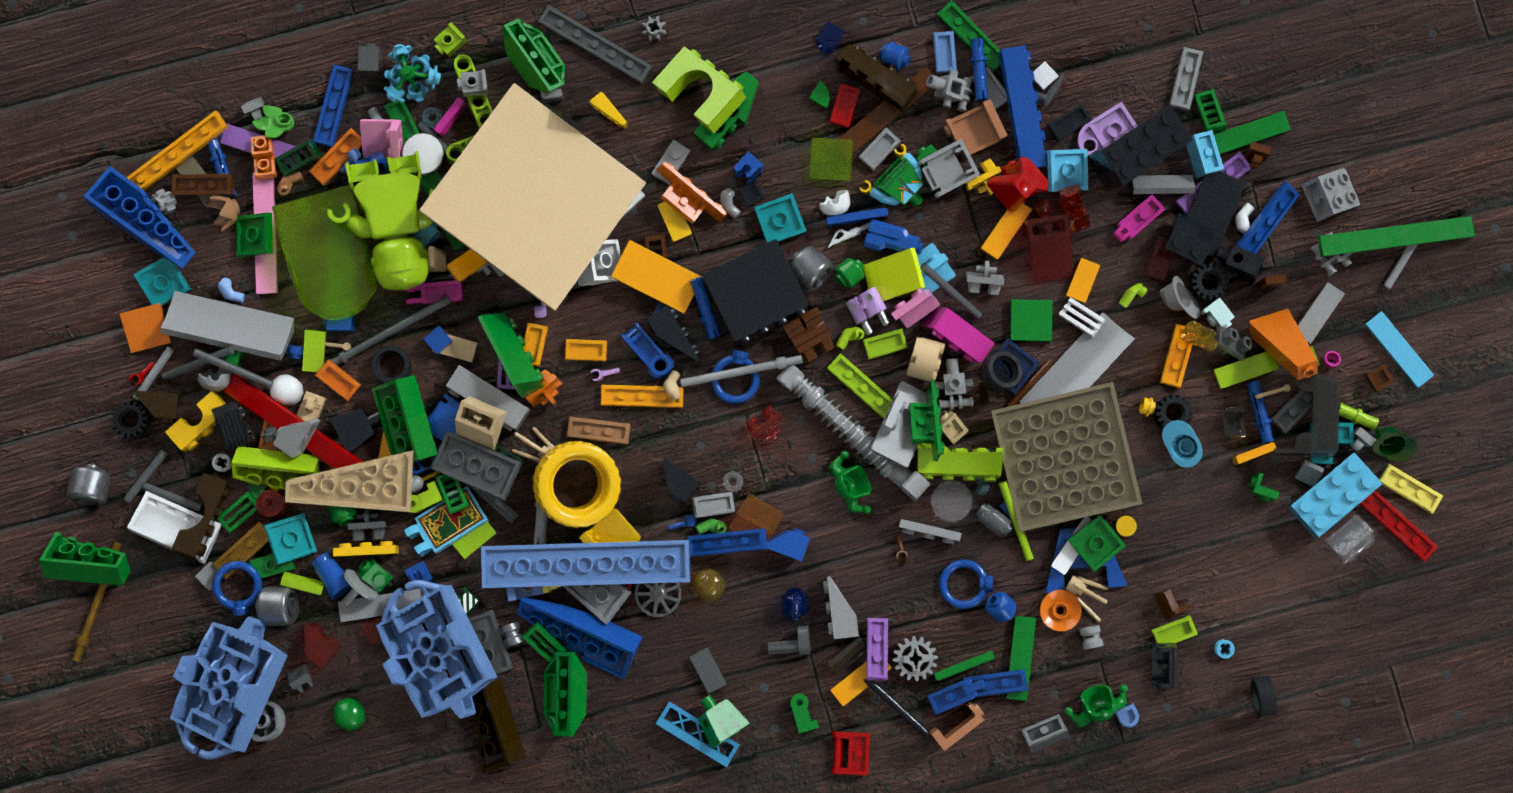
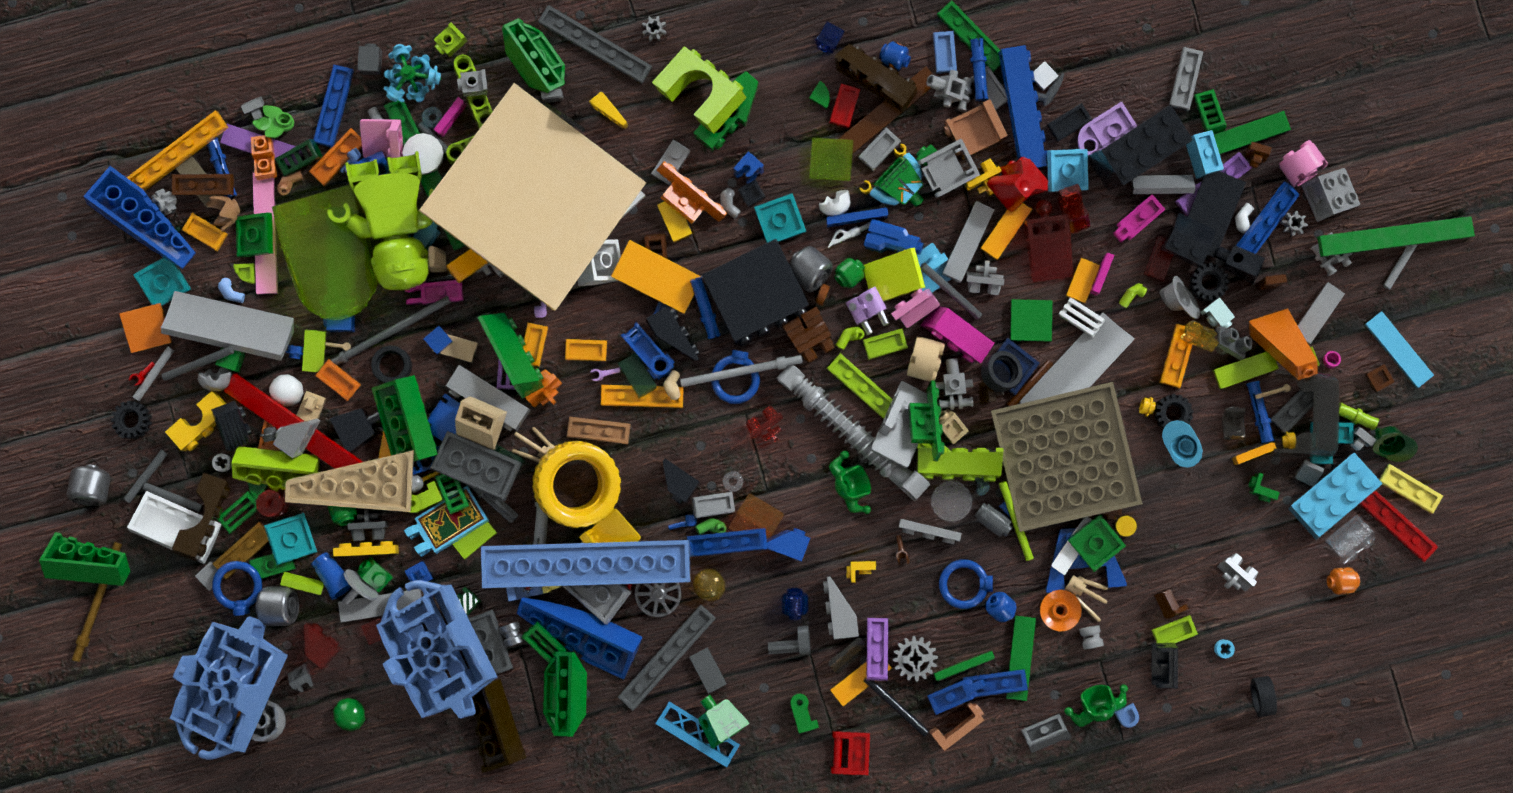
dark brown slope [135,390,180,424] -> none
dark grey bar [192,348,273,389] -> none
none -> light orange tile [182,213,228,251]
none -> lime tile [233,263,256,284]
none -> clear green tile [618,353,657,398]
none -> dark grey tile [618,605,716,711]
none -> dark orange tile [815,284,830,306]
none -> yellow bracket [846,561,876,583]
none -> light grey tile [942,201,994,283]
none -> dark pink tile [1090,253,1115,296]
none -> light grey hips [1217,553,1258,591]
none -> bright pink brick [1279,140,1328,187]
none -> light grey gear [1280,211,1308,237]
none -> yellow plate [1282,431,1297,451]
none -> orange head [1327,567,1360,595]

